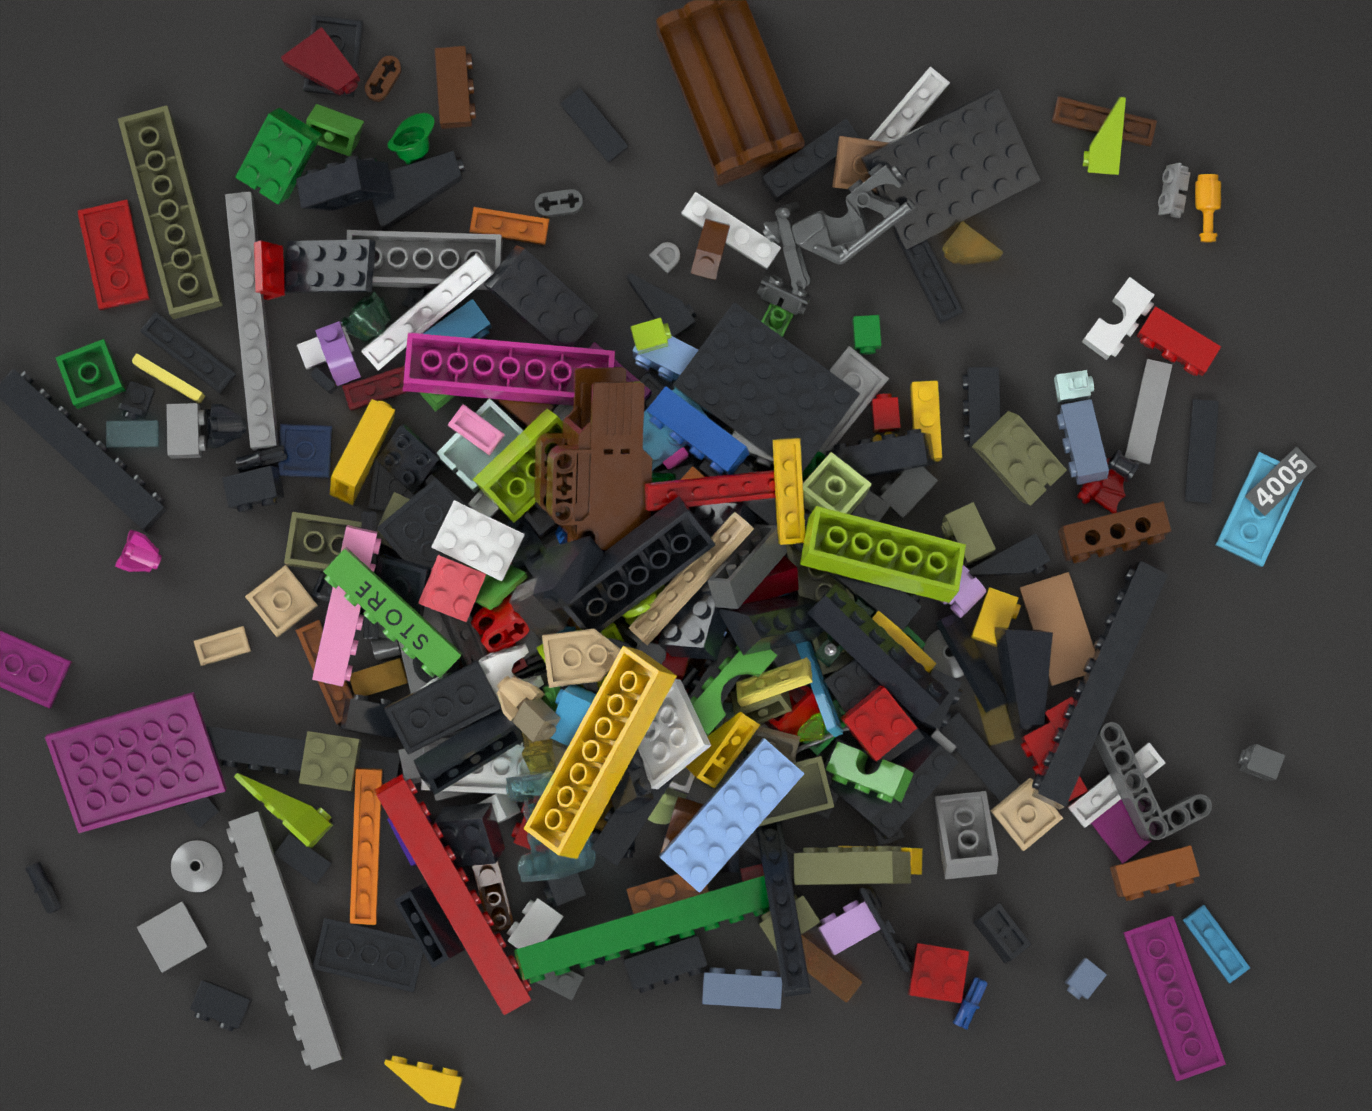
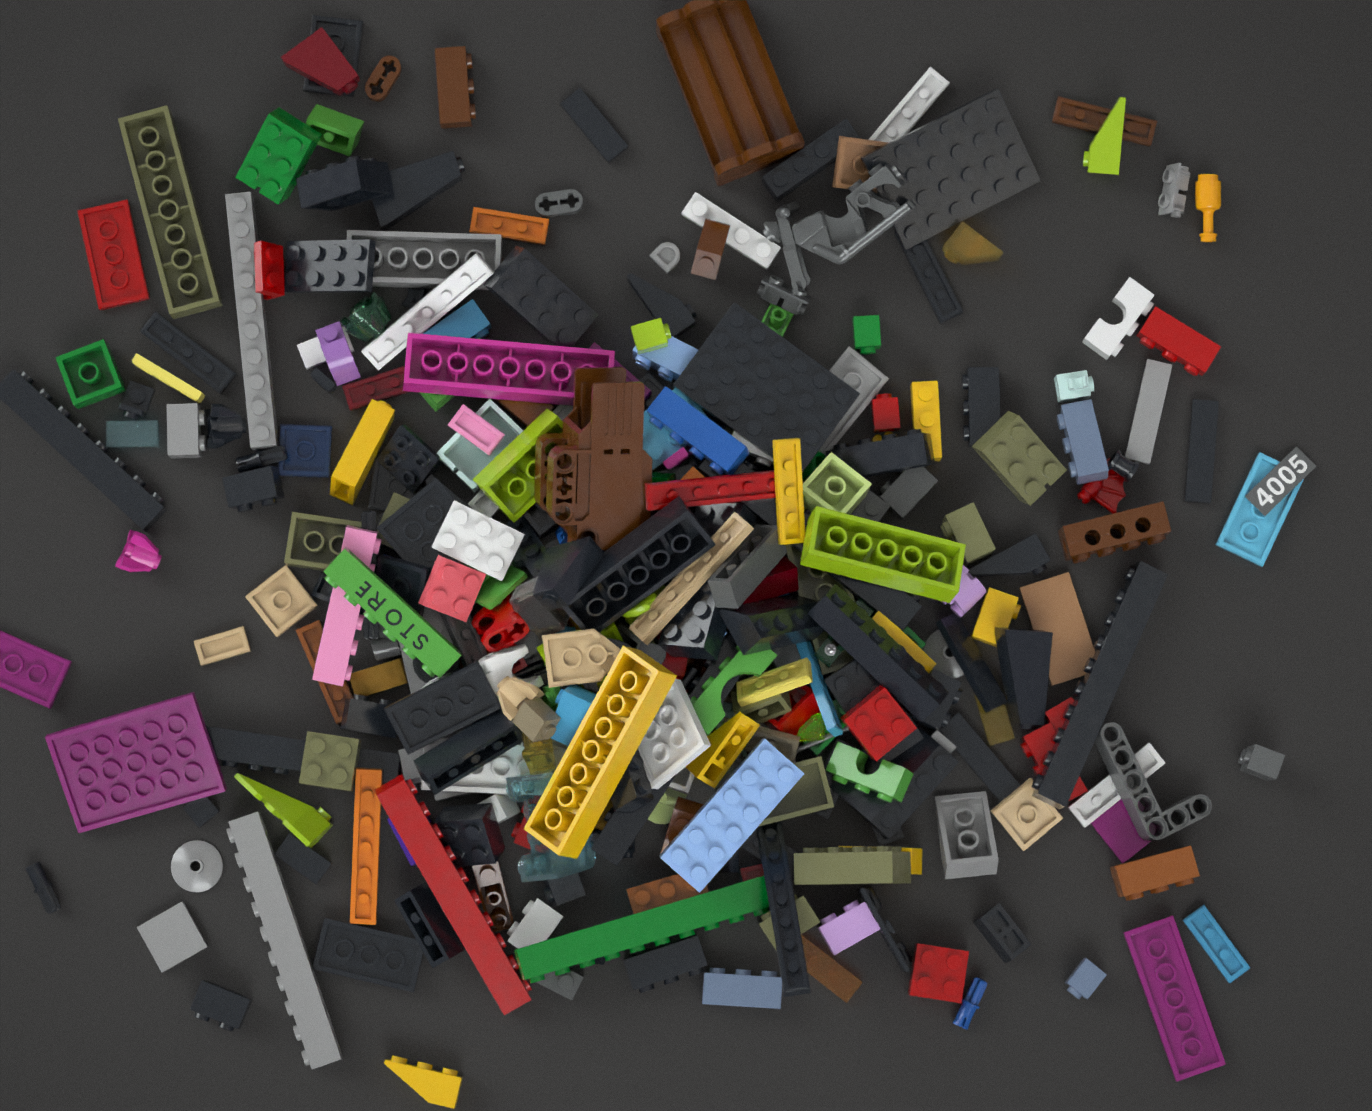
green piece [387,113,435,165] -> none

